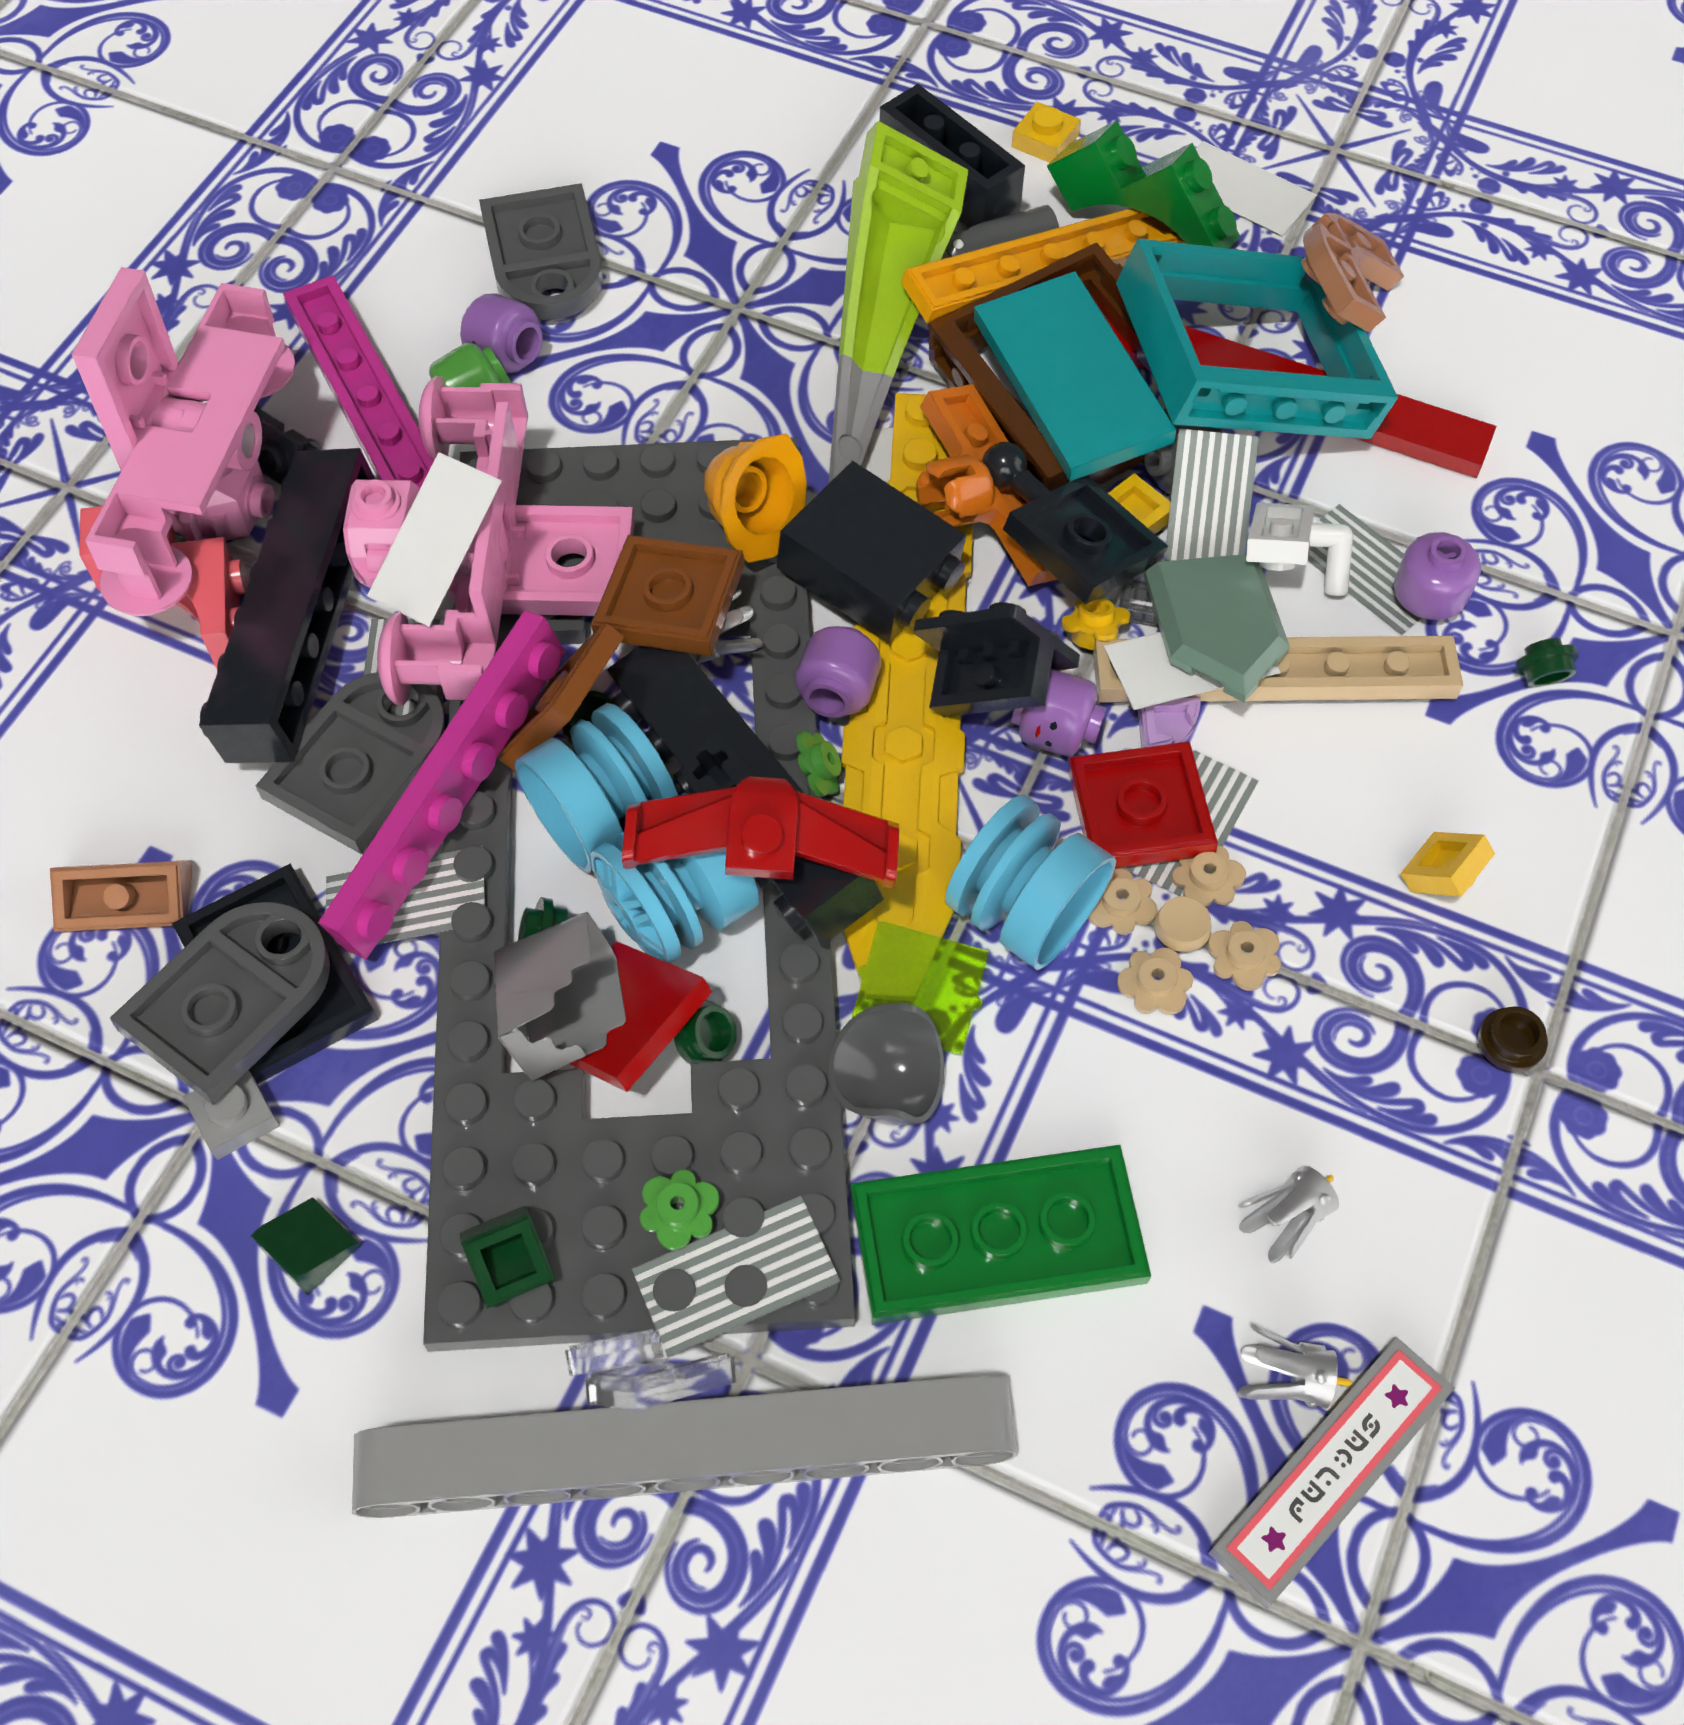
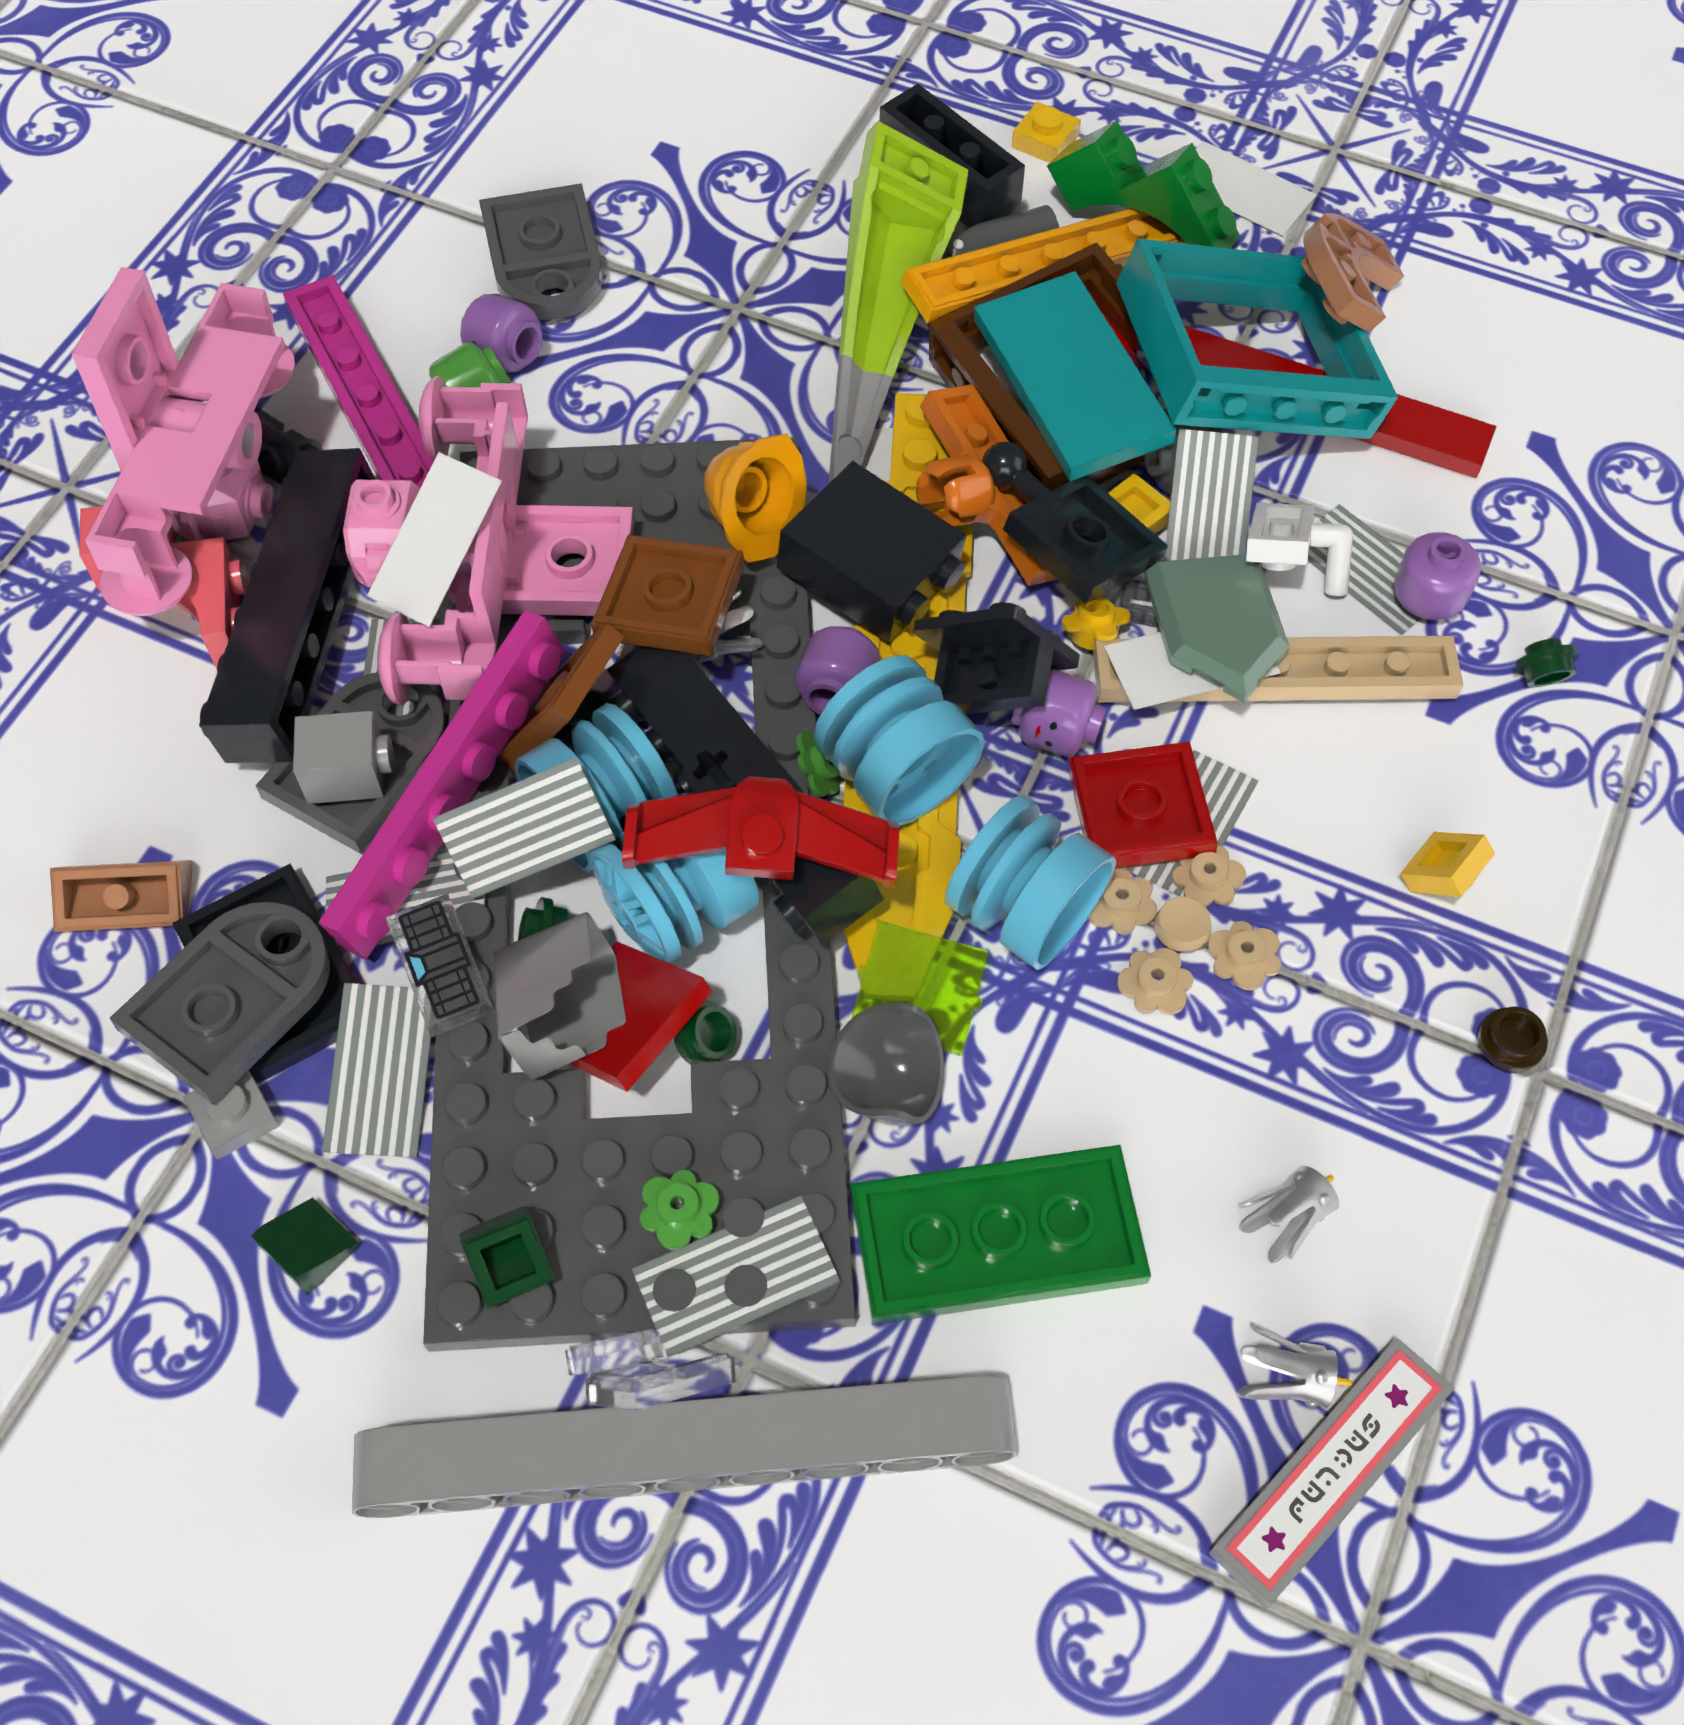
lavender tile [1137,697,1200,748] -> none
none -> light grey brick [293,711,394,804]
none -> light grey sticker [322,983,434,1158]
none -> tile [386,893,495,1037]
none -> light grey sticker [432,757,616,899]
none -> medium azure wheel [813,655,985,826]

